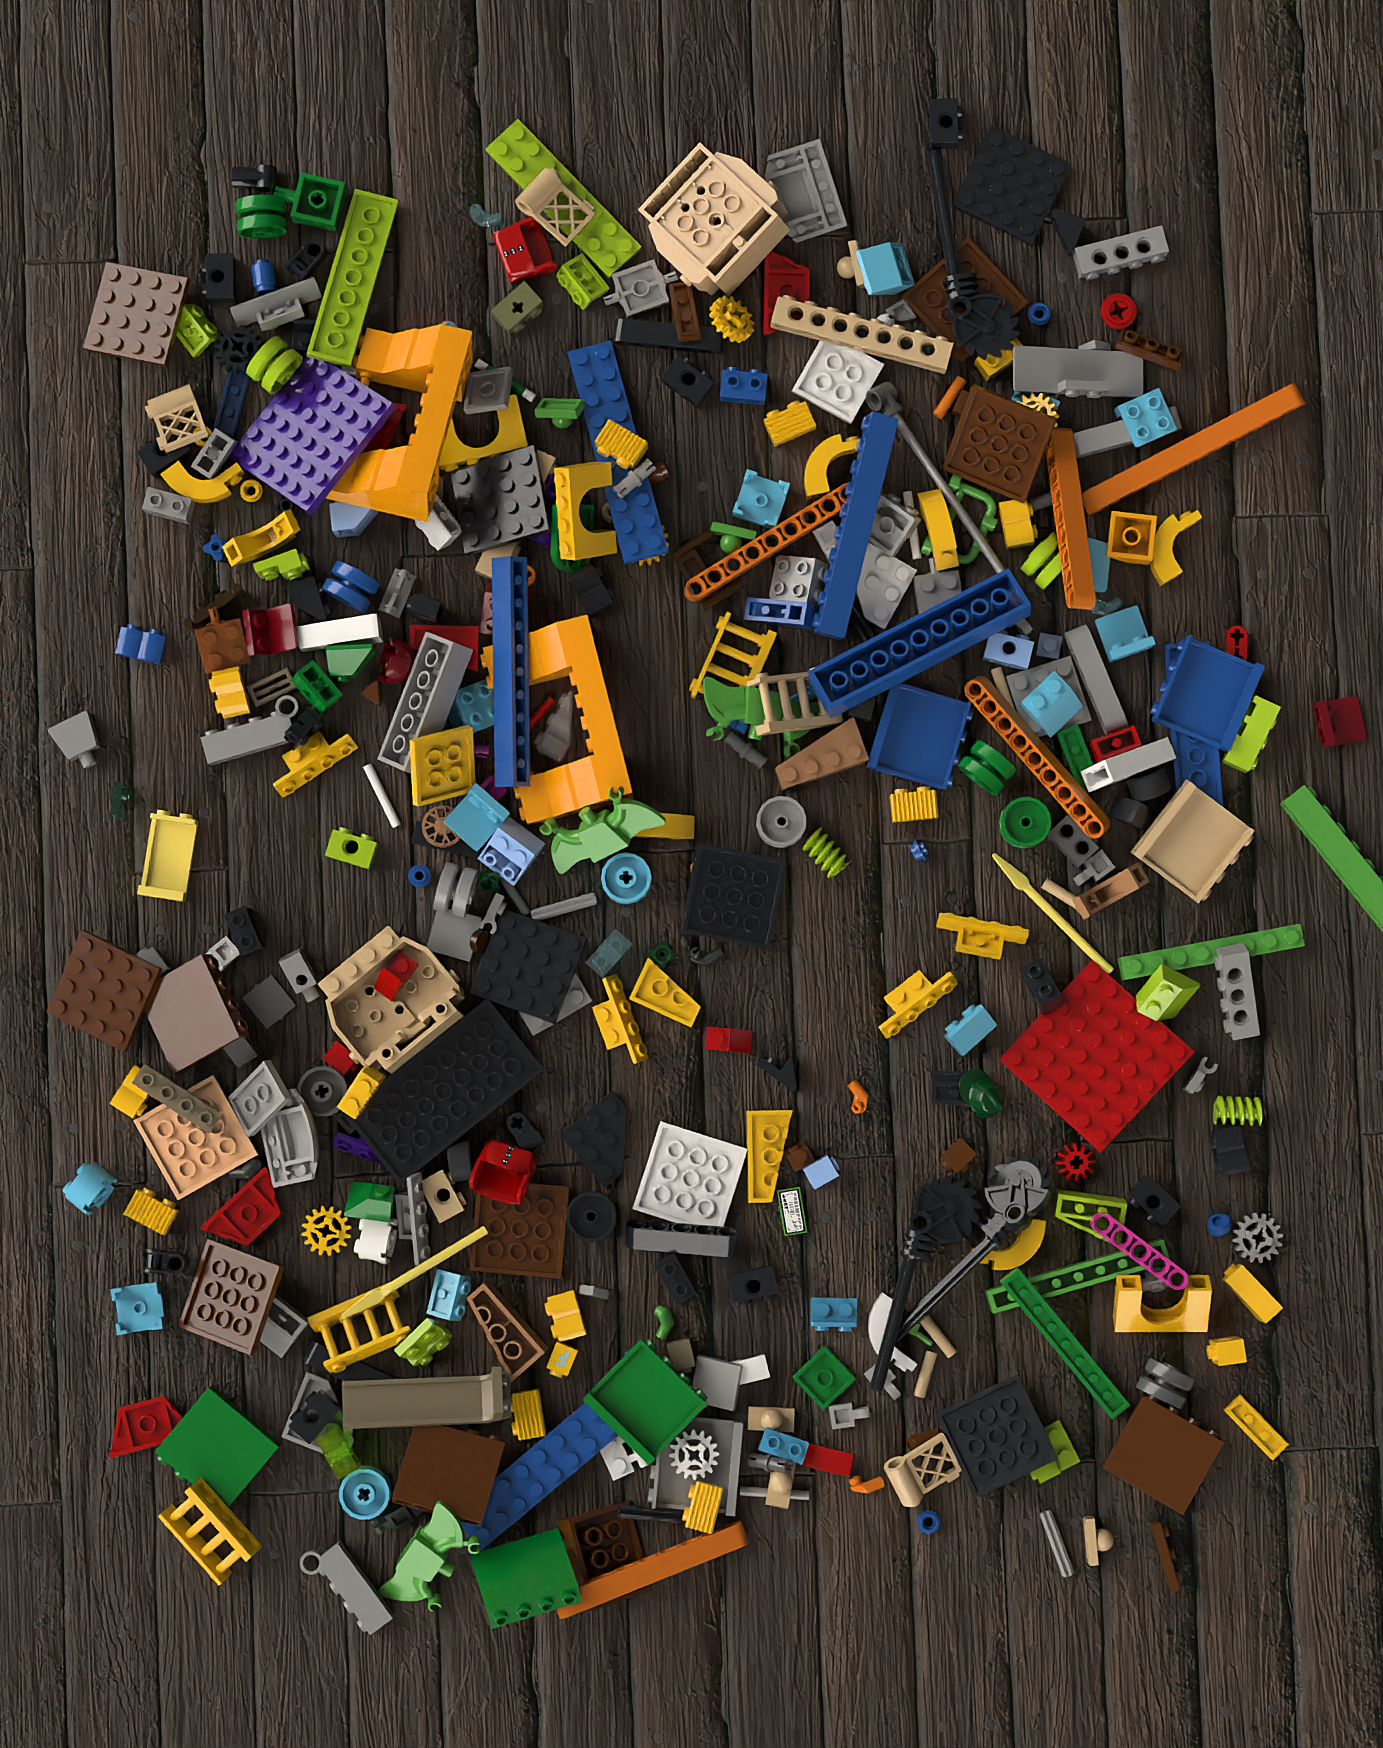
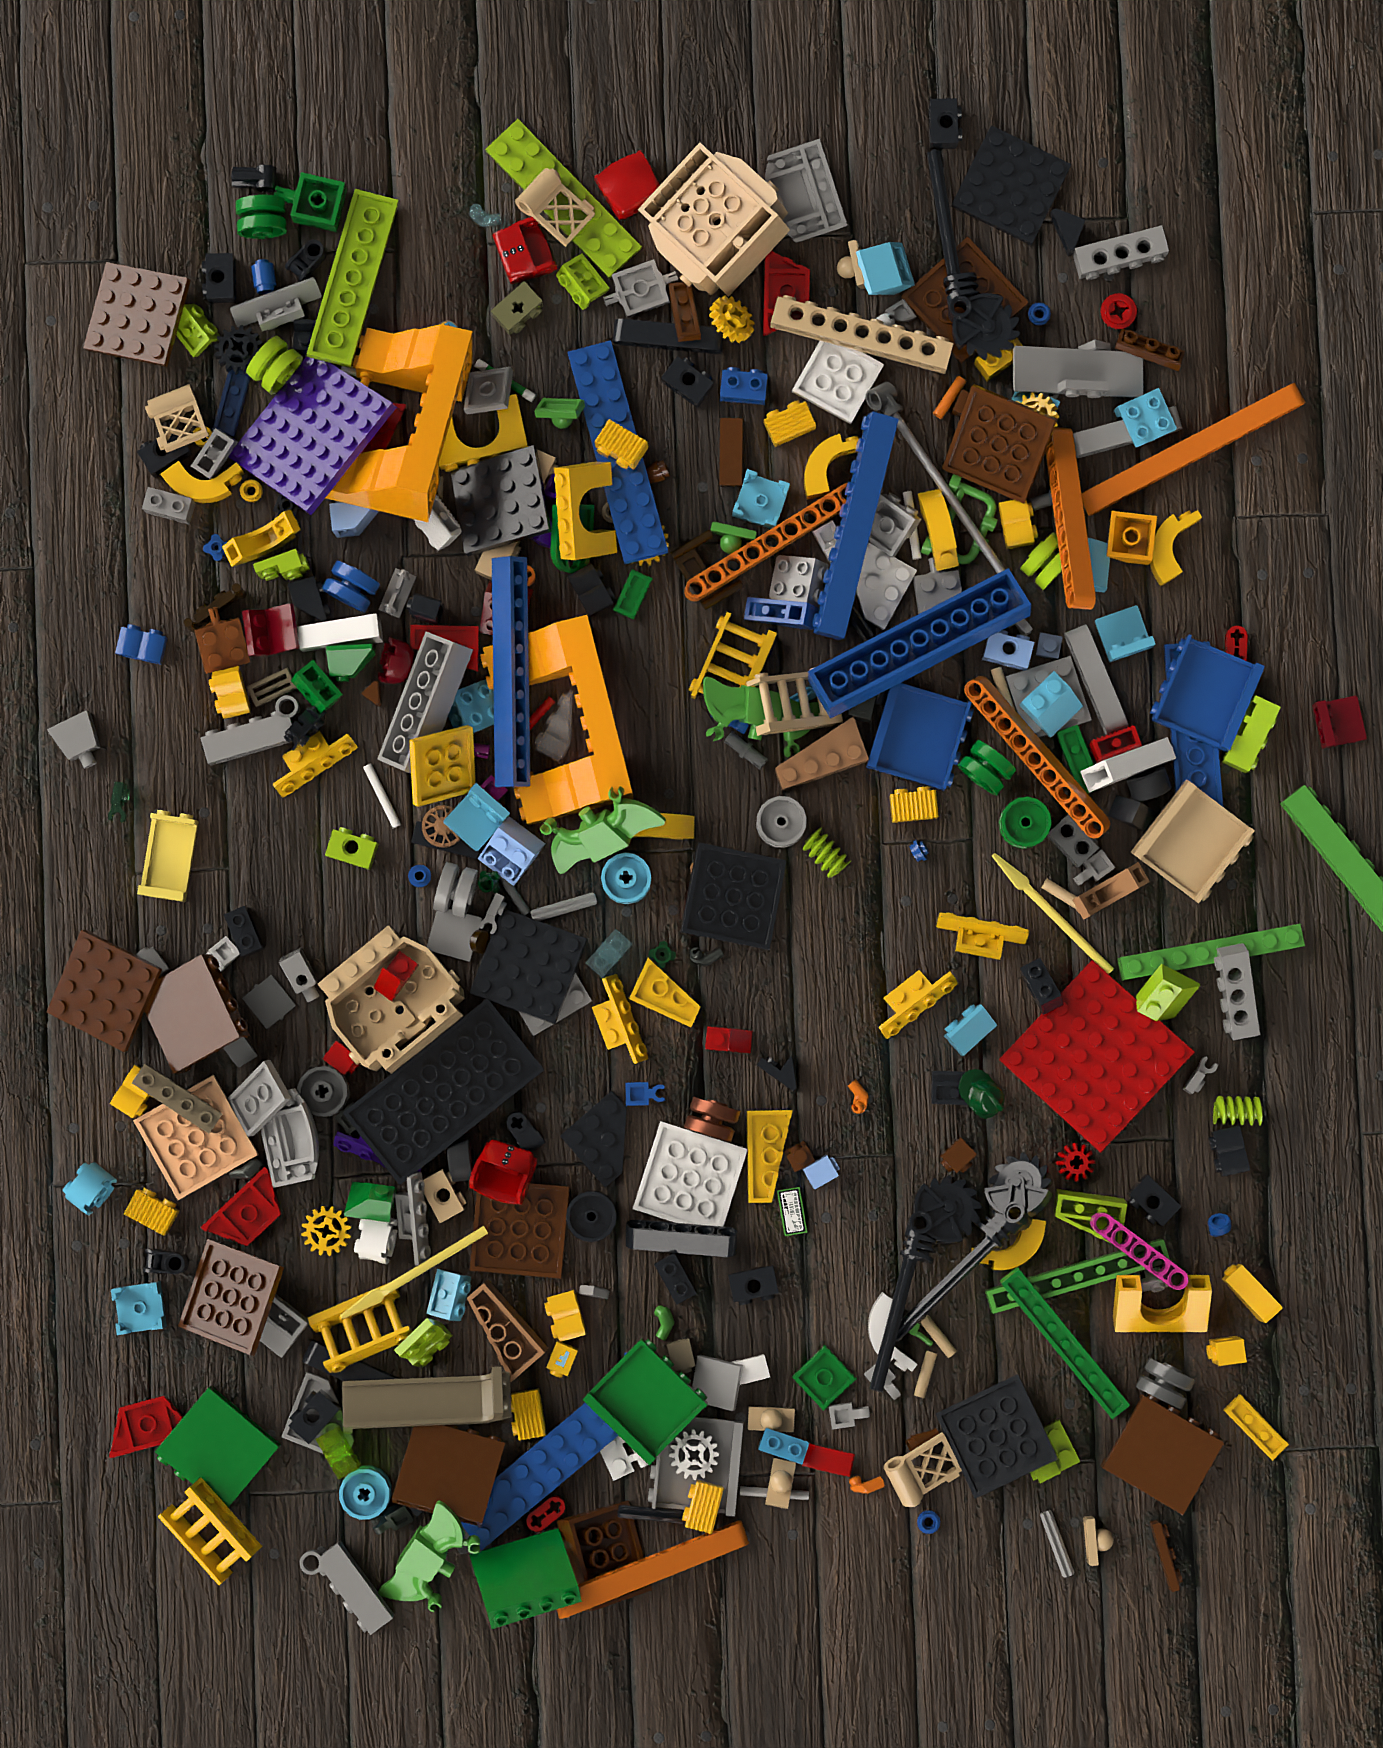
yellow brick [337,1065,385,1119] -> none
light grey pin [613,459,656,499] -> none
dark grey pin [748,1452,793,1474] -> none
dark azure bracket [810,1297,857,1331] -> none
clear light blue arm [1090,596,1123,616] -> none
light grey gear [1232,1213,1283,1263] -> none
none -> red beam [526,1495,566,1532]
none -> red piece [594,150,660,220]
none -> green plate [613,569,653,620]
none -> blue plate [625,1082,665,1106]
none -> copper wheel [684,1097,741,1142]
none -> reddish brown tile [719,418,743,487]

